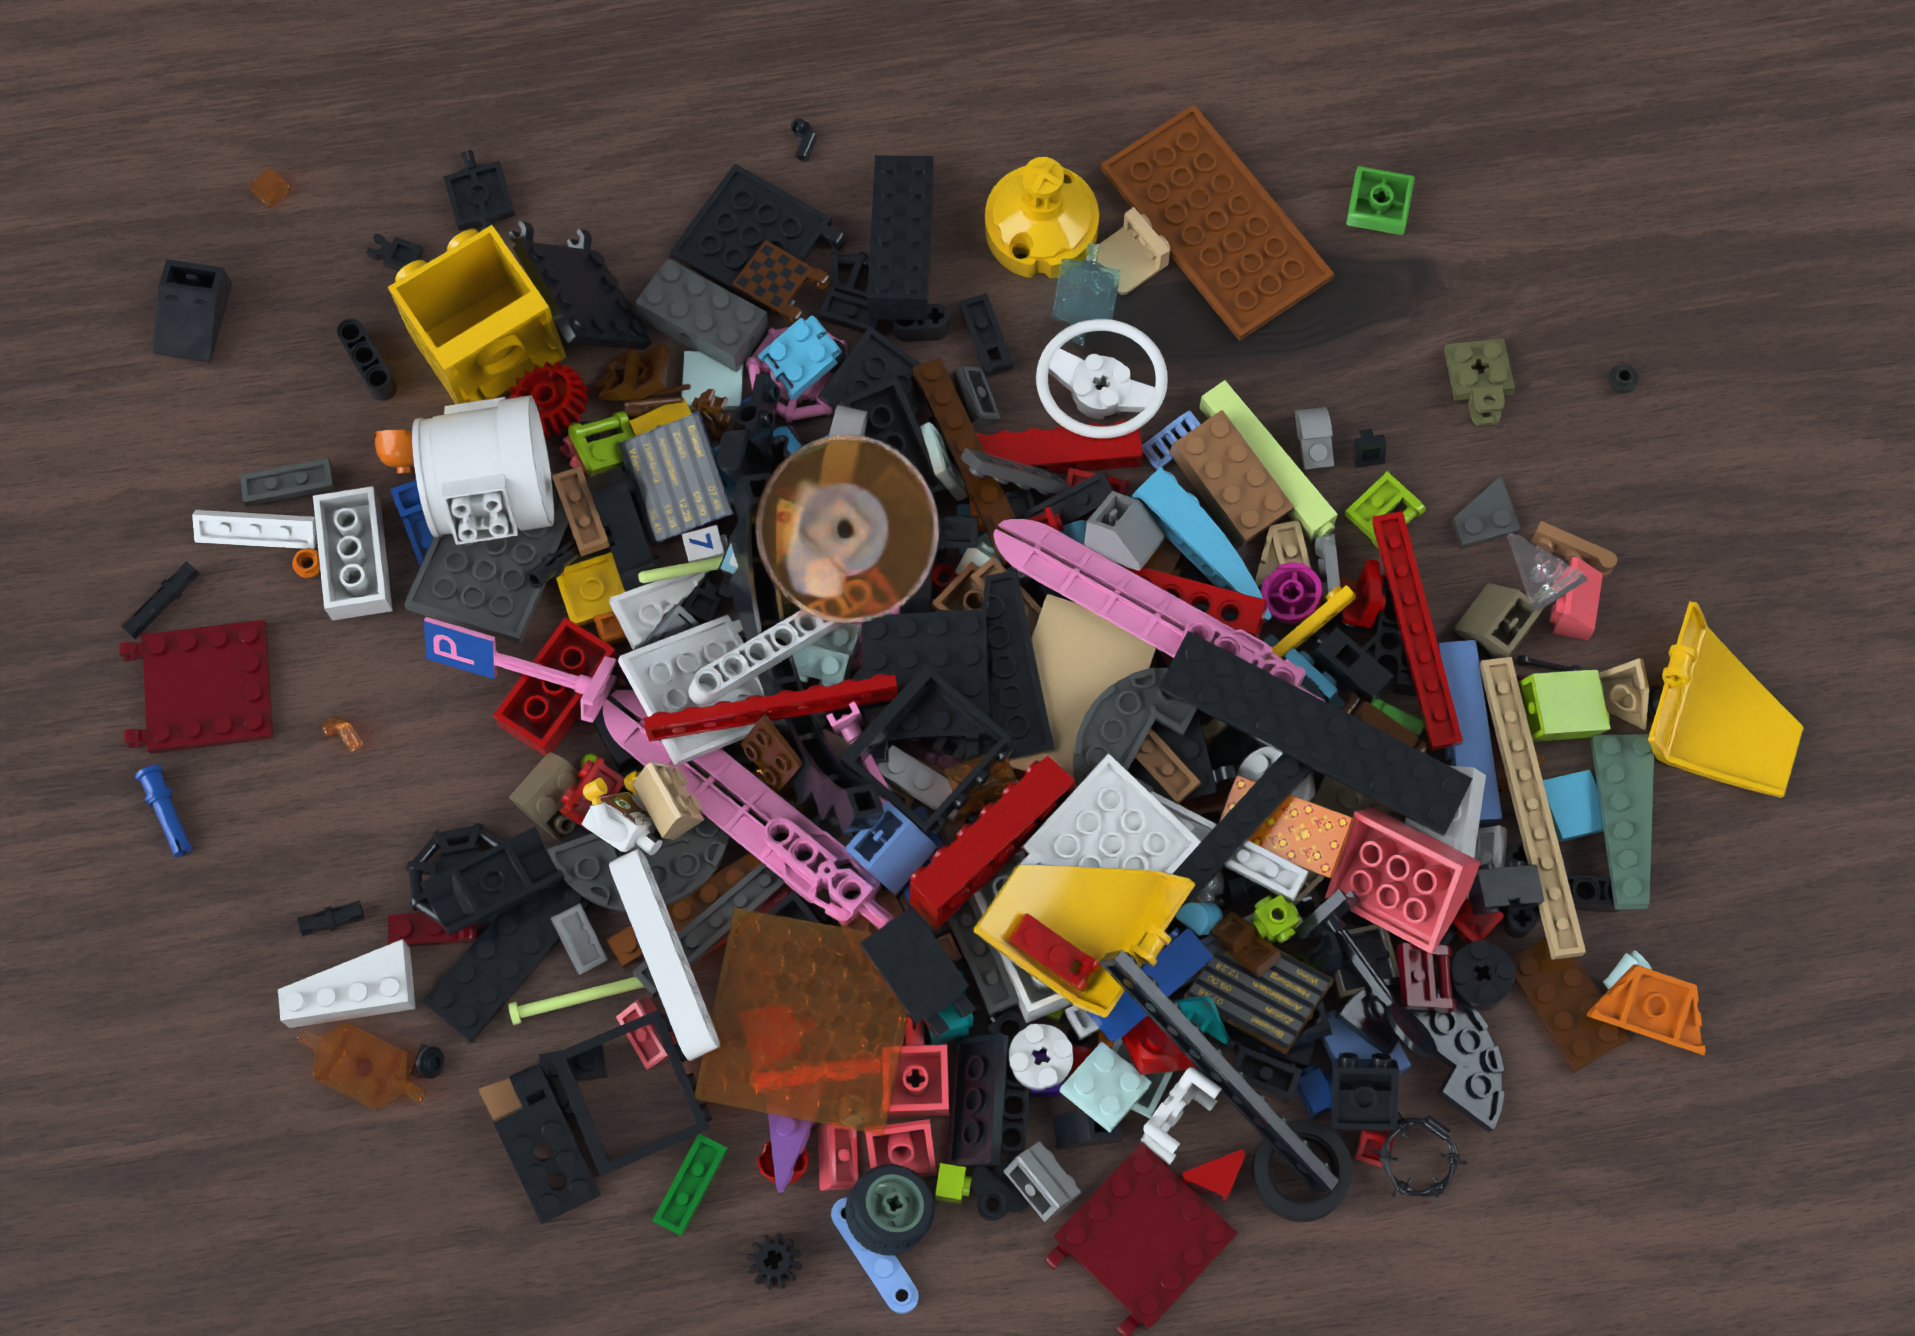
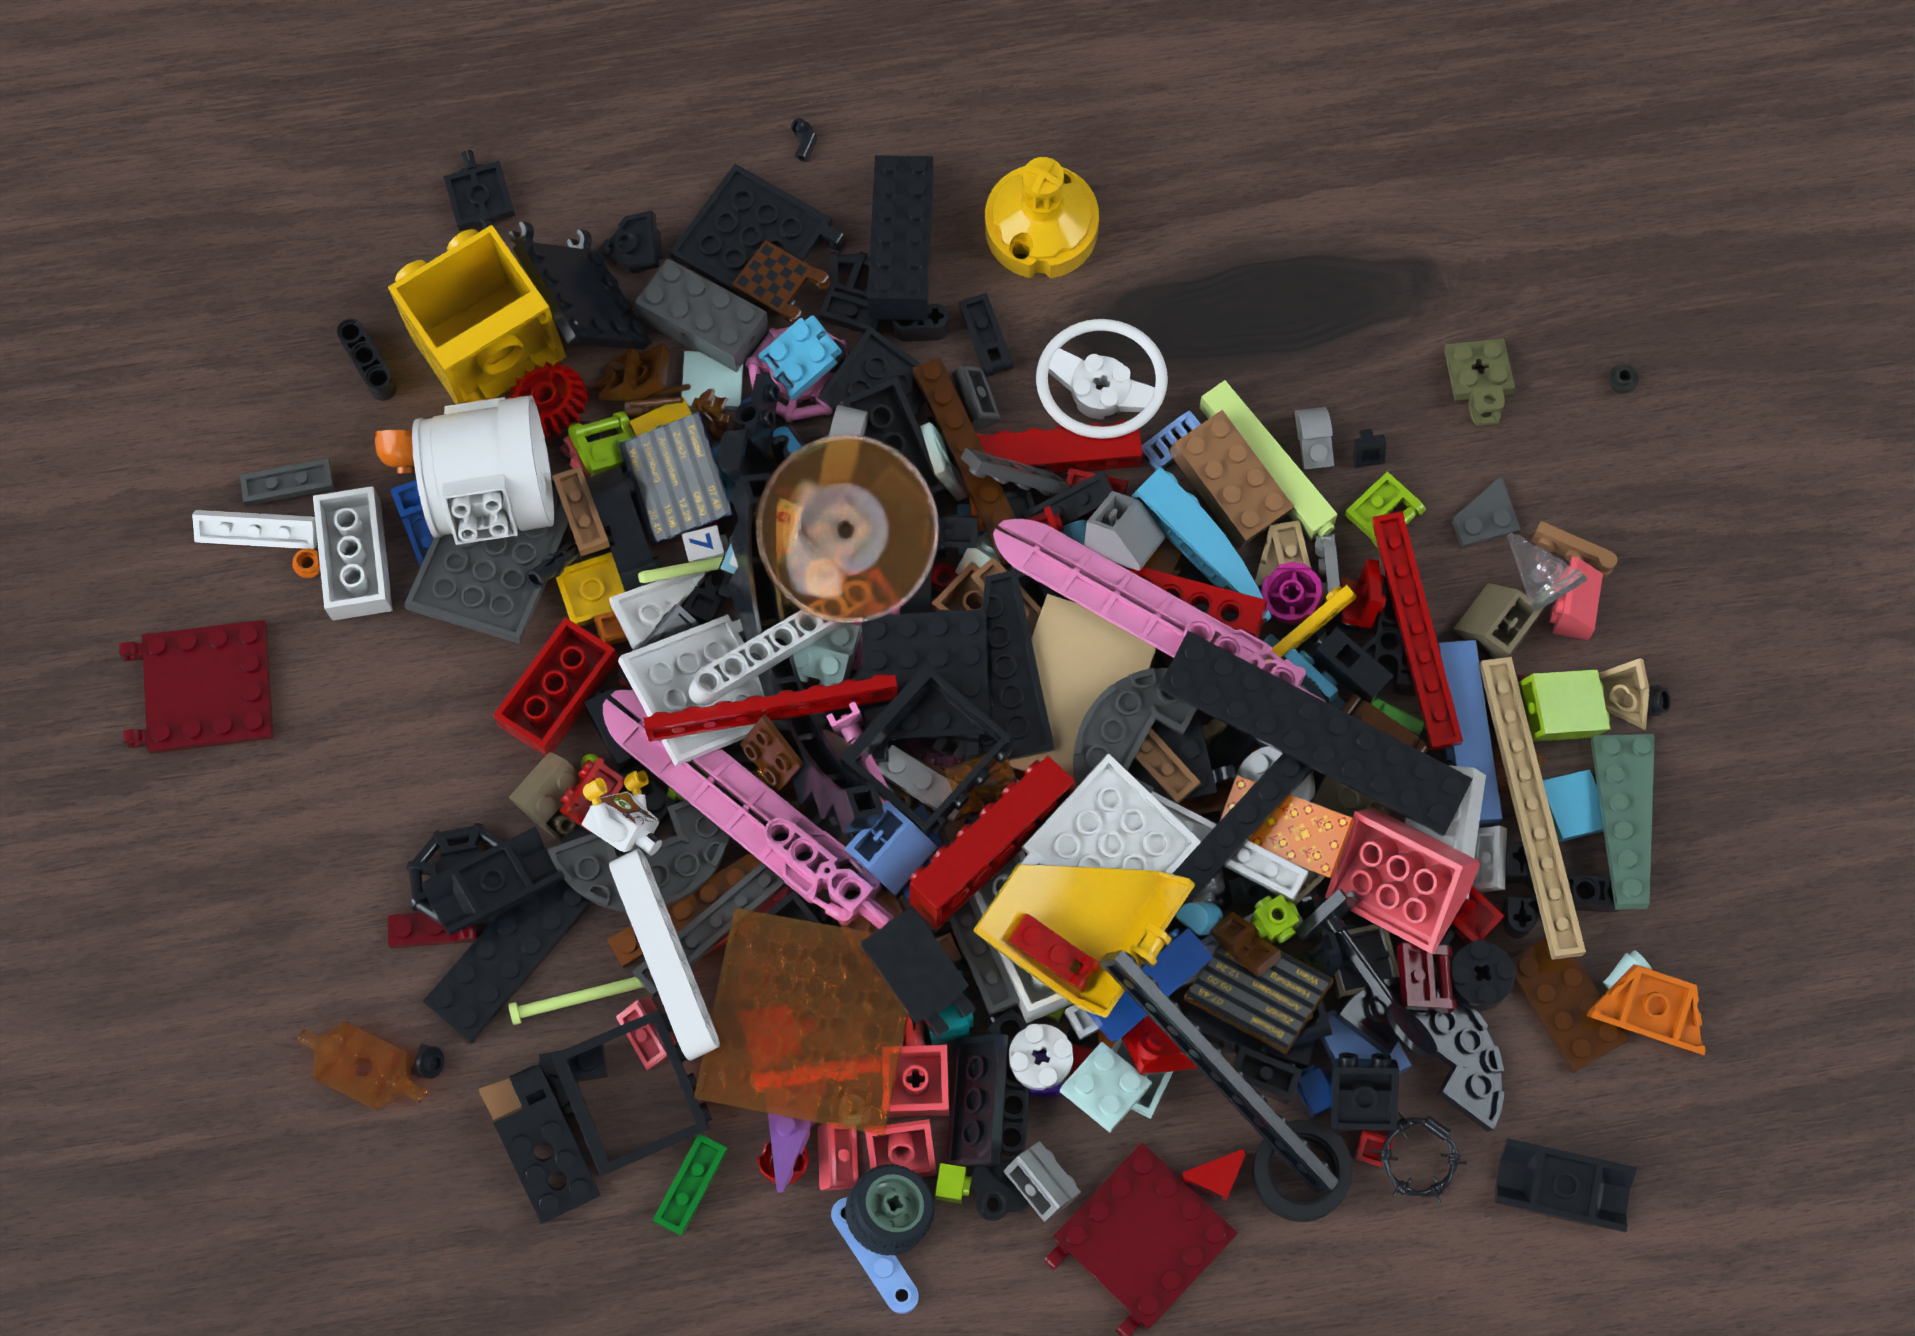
black pin [121,561,200,640] -> none
blue pin [135,764,193,858] -> none
black slope [153,259,232,362] -> none
clear orange plate [248,167,291,209] -> none
white wedge [278,939,416,1028] -> none
black pin [297,900,365,937] -> none
clear orange arm [321,716,364,752] -> none
black plate [366,233,424,271] -> none
bright pink piece [424,617,617,723] -> none
light grey plate [551,904,608,975] -> none
tan slope [632,762,704,840] -> none
black gear [746,1233,802,1290] -> none
clear light blue plate [1052,243,1121,345] -> none
black slope [1053,1109,1123,1150] -> none
tan bracket [1089,207,1170,295] -> none
dark orange plate [1100,104,1335,341] -> none
white plate [1141,1067,1222,1165] -> none
teal piece [1173,996,1230,1044] -> none
bright green brick [1346,166,1415,235] -> none
black brick [1469,861,1544,915] -> none
black hinge [1517,655,1582,672] -> none
yellow panel [1648,601,1804,798] -> none
none -> black plate [600,211,663,273]
none -> black piece [1495,1138,1637,1233]

